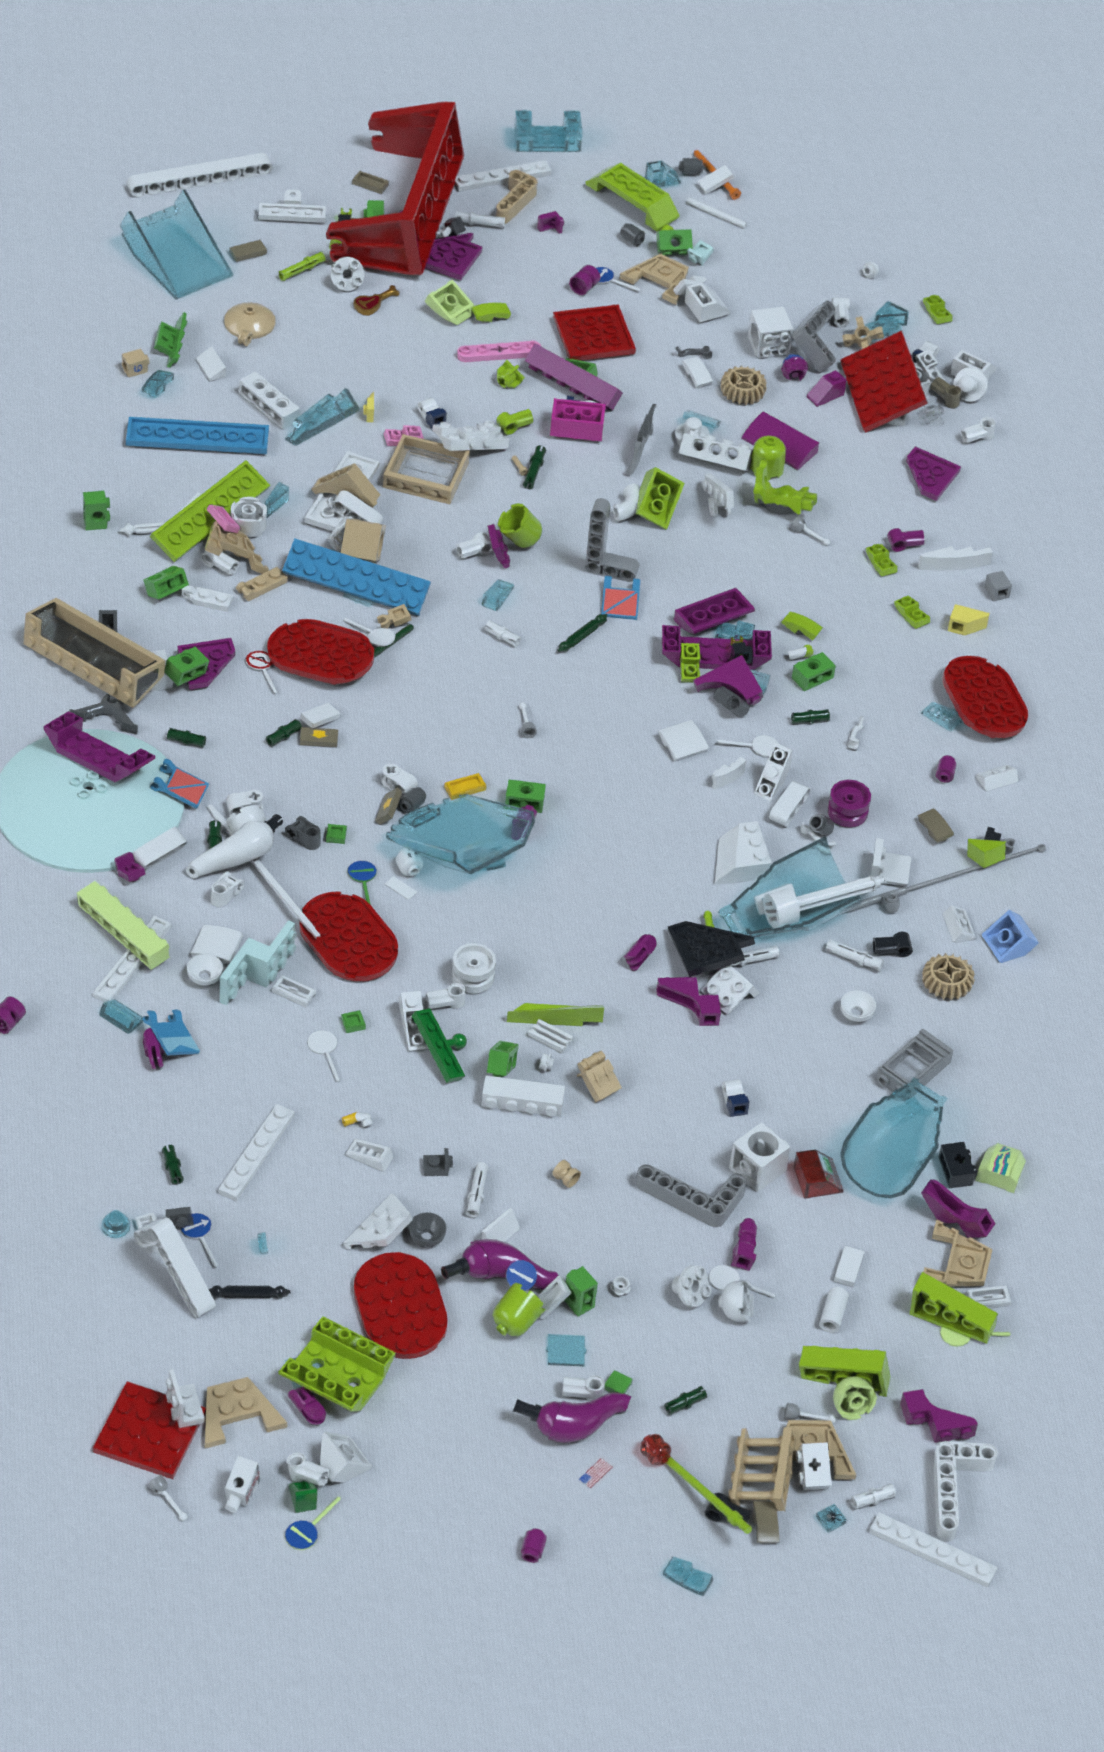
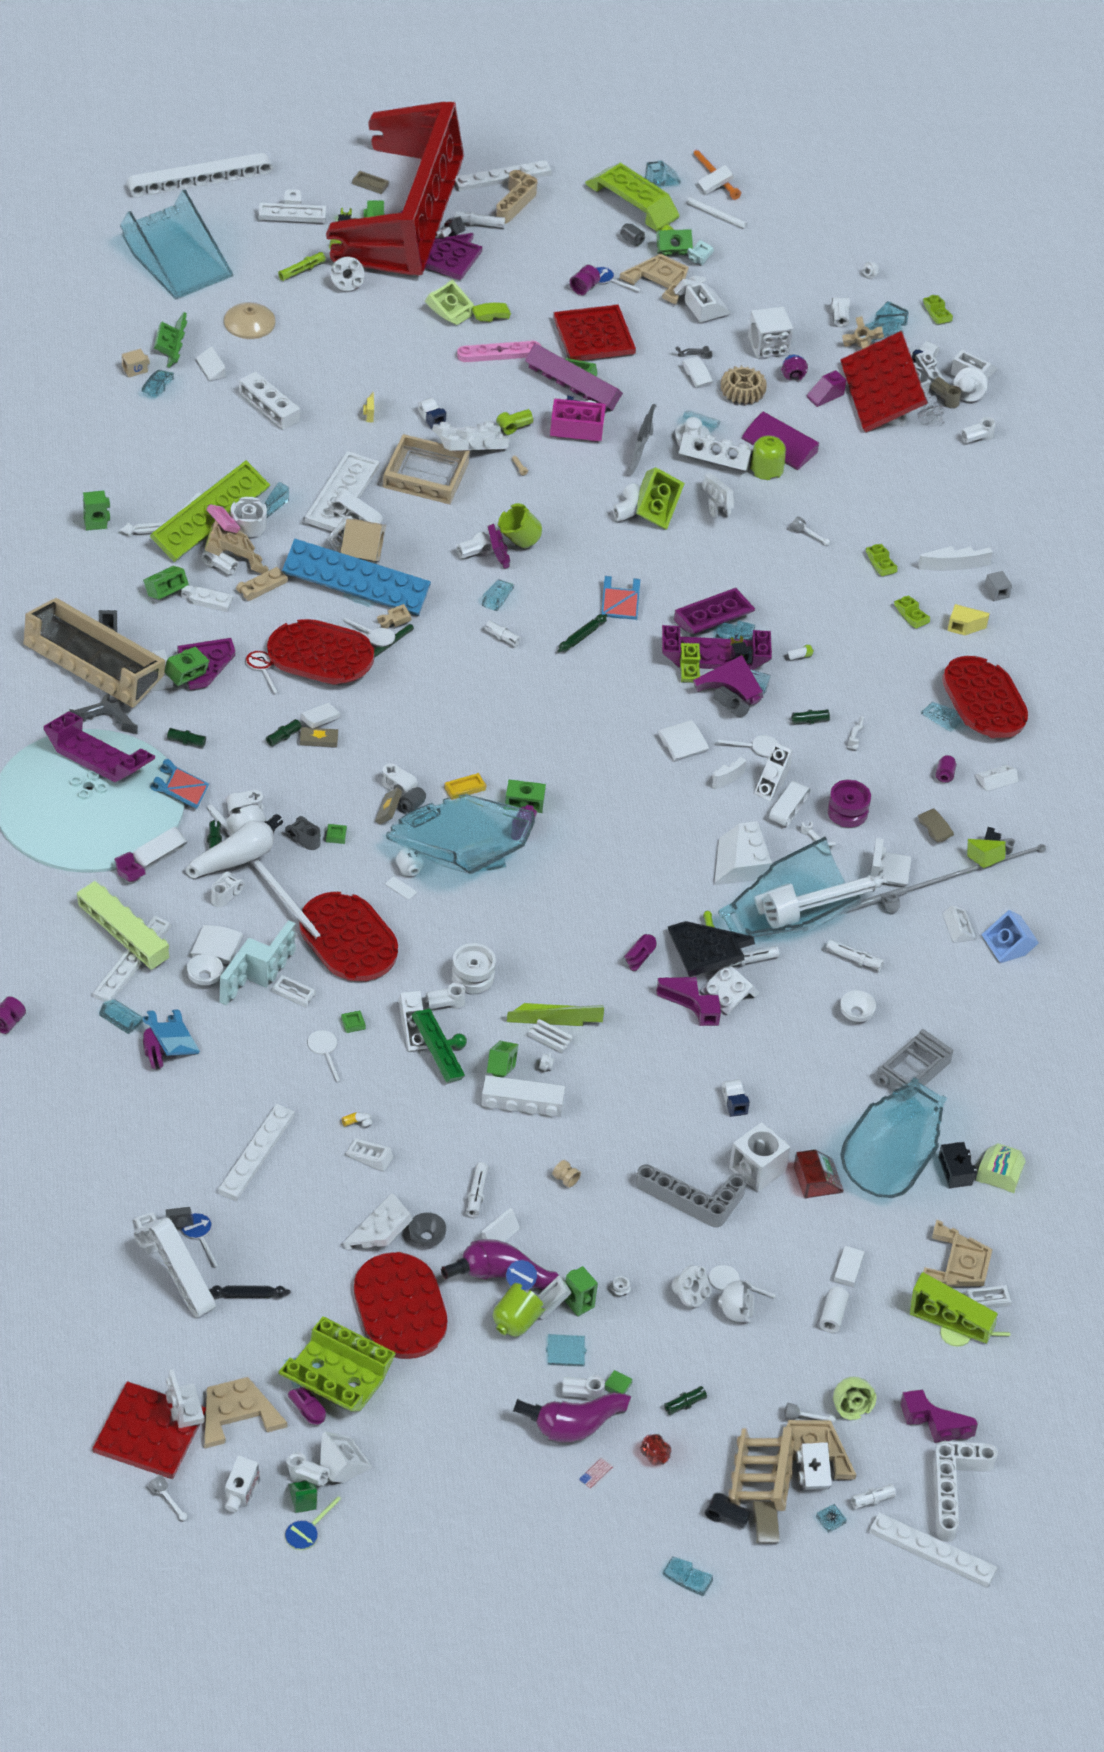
clear light blue brick [101,1210,131,1238] -> none
dark azure plate [126,417,269,454] -> none
dark green pin [162,1145,184,1185] -> none
dark tan tile [230,239,267,262] -> none
tan bush [238,329,252,346] -> none
clear light blue tile [257,1232,268,1254] -> none
clear light blue wedge [285,388,359,446] -> none
tan arch [311,463,380,508] -> none
blue piece [348,861,377,905] -> none
pearl gold piece [353,285,399,316] -> none
bright pink slope [384,425,424,446] -> none
dark grey bracket [423,1148,453,1176] -> none
lime piece [497,360,525,388] -> none
clear light blue plate [514,110,583,152] -> none
light grey hinge [519,702,537,738] -> none
magenta brick [521,1528,547,1563] -> none
dark green pin [523,445,546,489] -> none
magenta bracket [537,211,564,234] -> none
tan piece [577,1051,622,1102] -> none
light grey beam [585,498,640,582] -> none
lime bar [665,1457,752,1534] -> none
dark grey brick [679,158,703,175] -> none
magenta piece [731,1218,757,1271] -> none
lime hips [753,460,817,515] -> none
lime slope [781,611,823,641] -> none
light grey beam [792,300,836,372] -> none
bright green brick [792,652,836,691] -> none
lime wedge [799,1345,891,1397] -> none
dark grey brick [809,814,834,836] -> none
black piece [872,931,913,957] -> none
magenta piece [887,528,925,552] -> none
magenta plate [906,446,961,501] -> none
magenta arch [921,1179,995,1238] -> none
tan gear [922,952,975,1001] -> none

